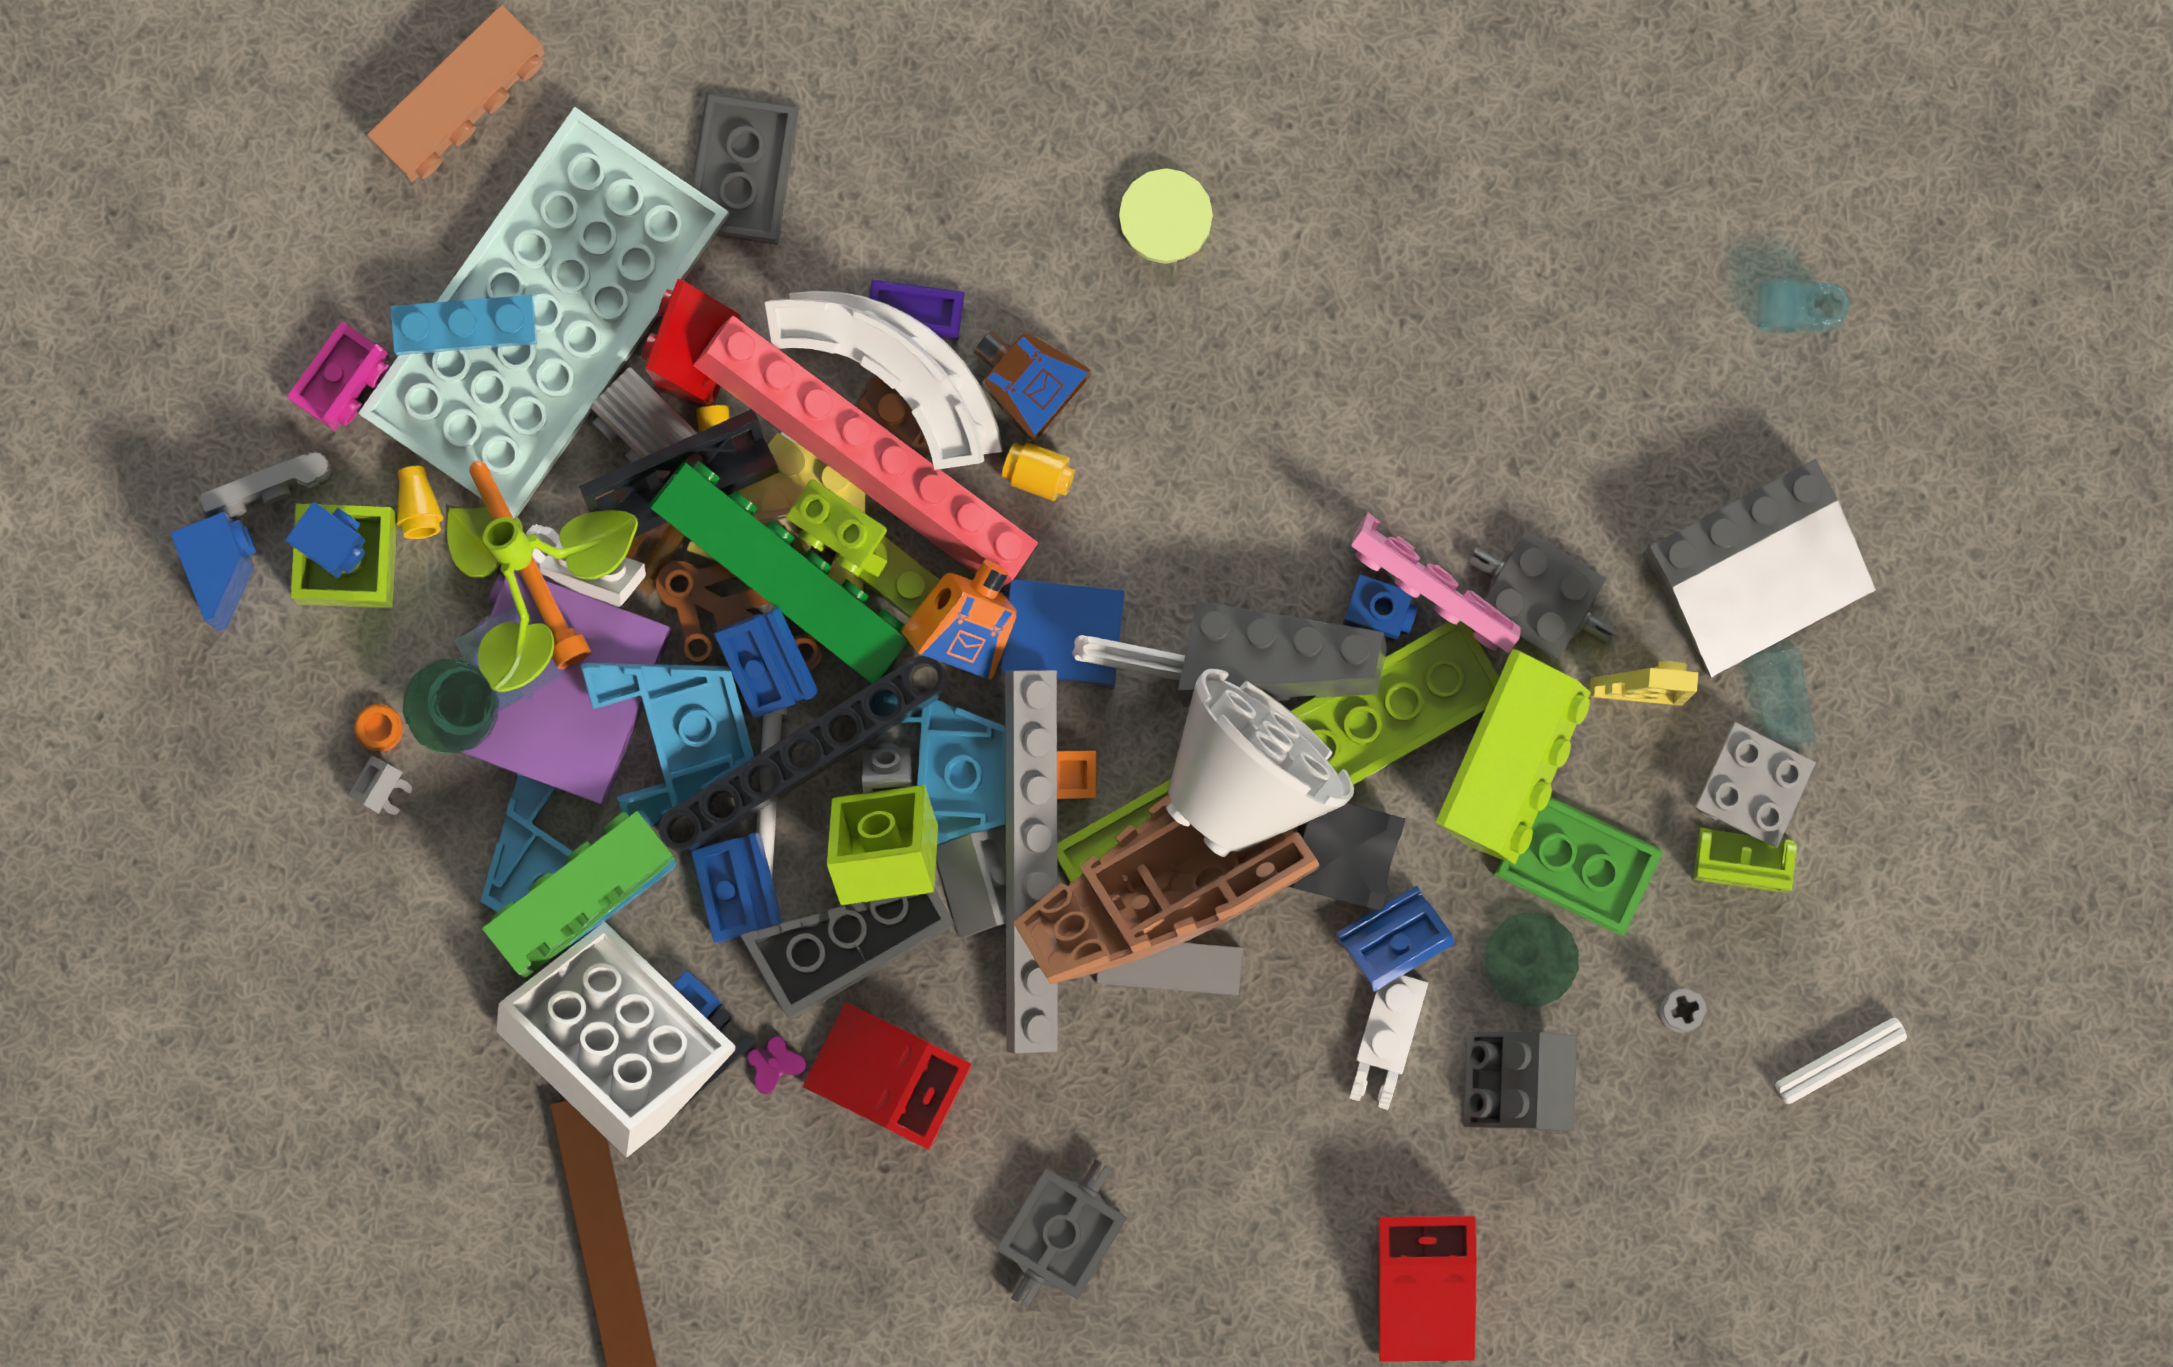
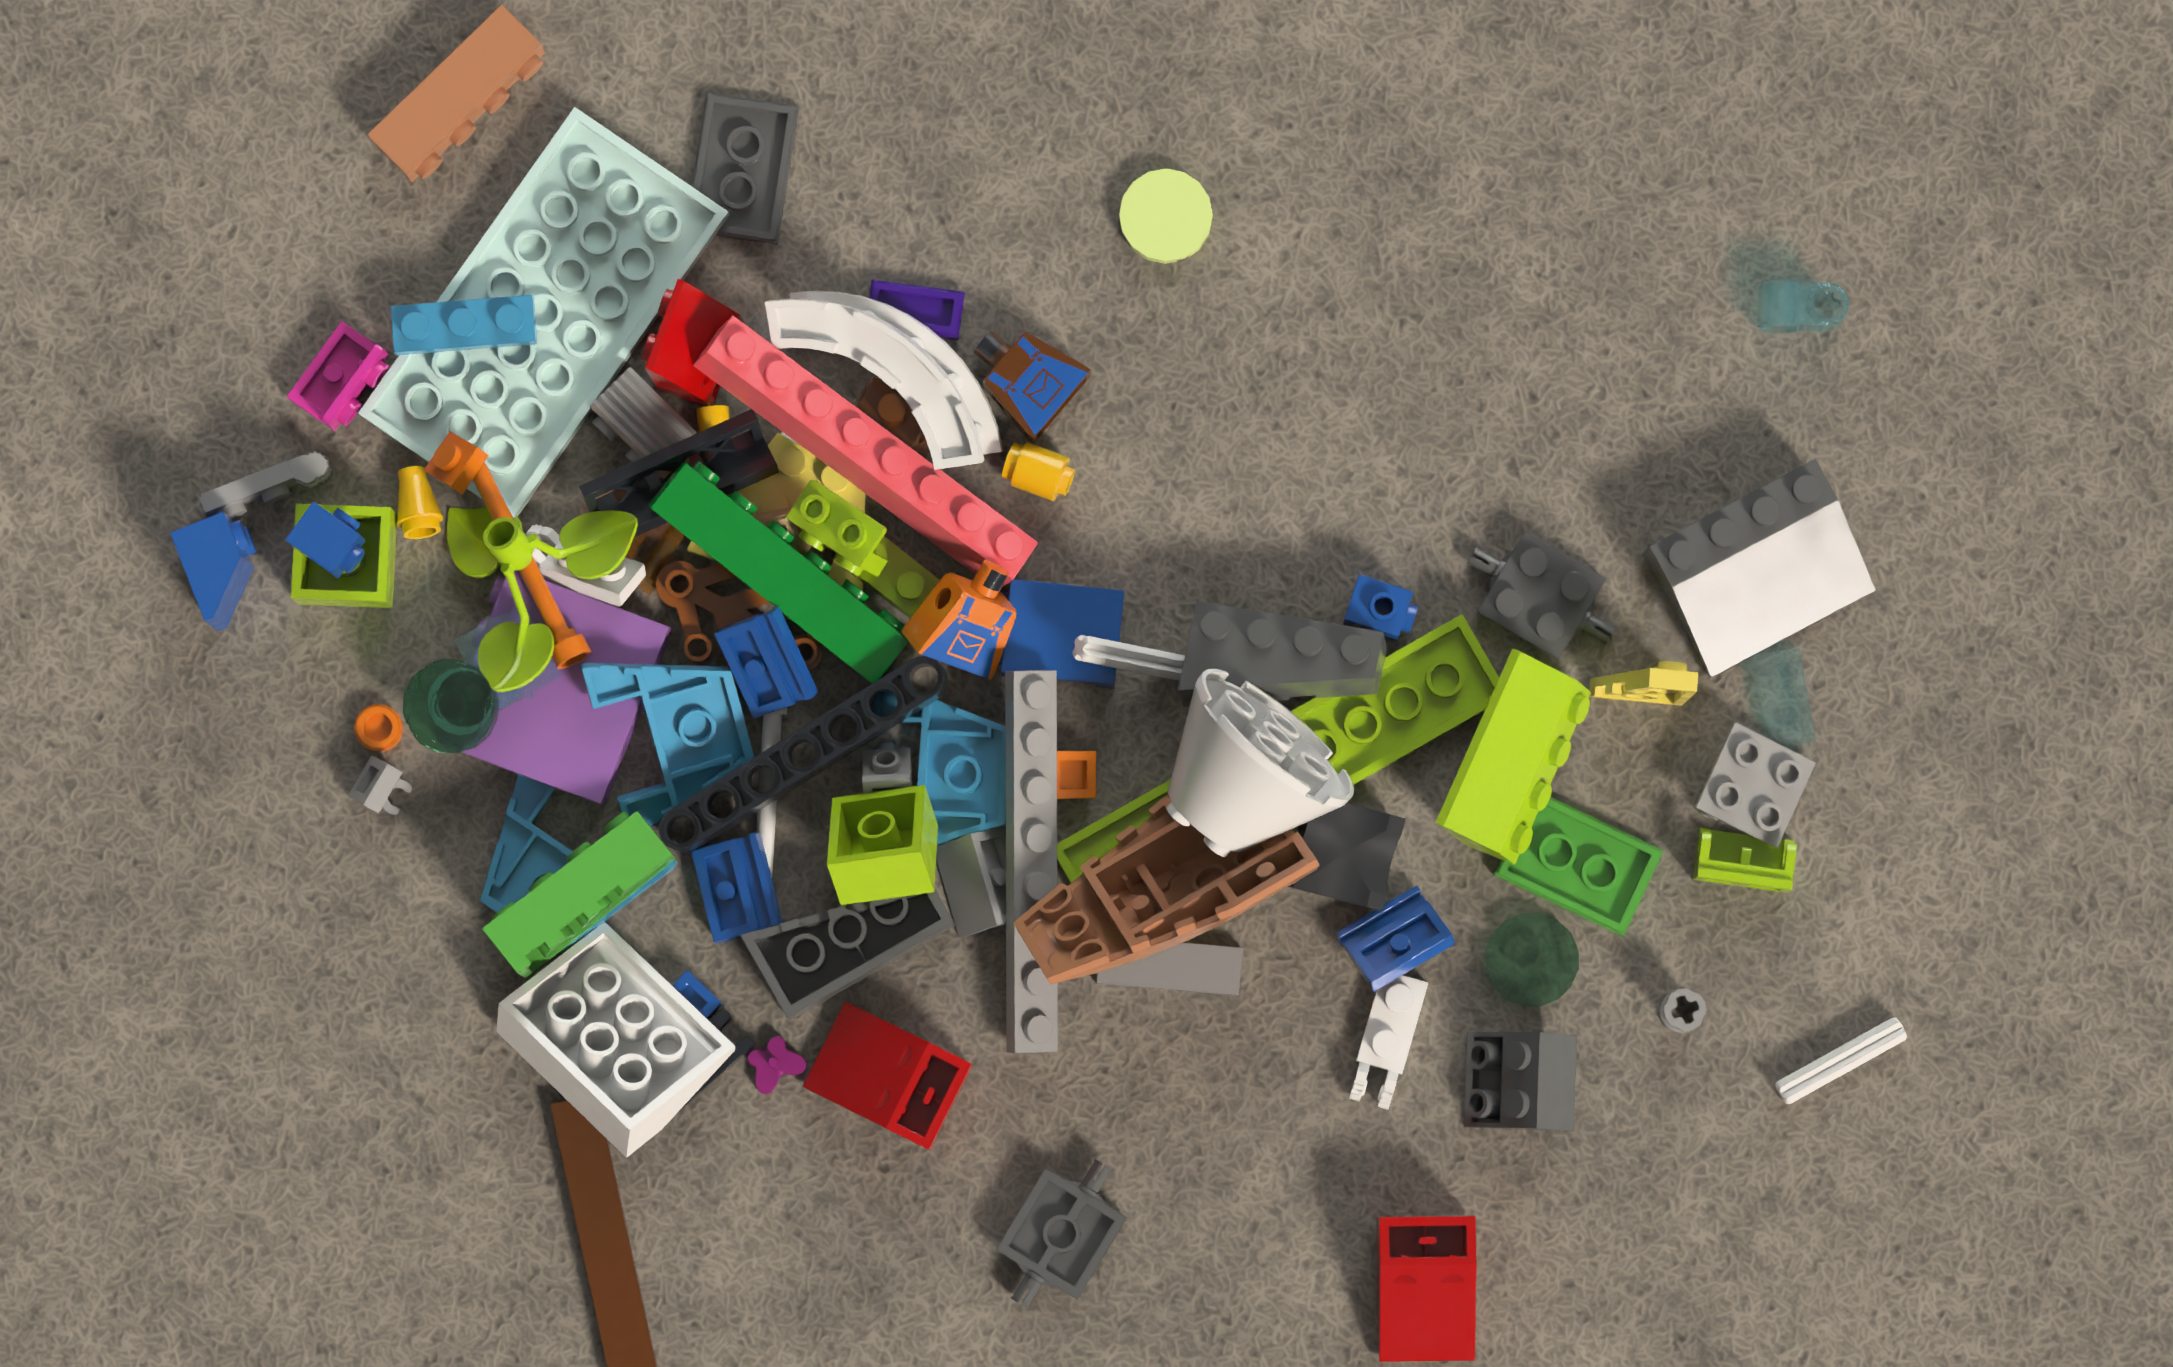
bright pink wing [1351,513,1521,653] -> none
none -> orange plate [424,431,489,495]

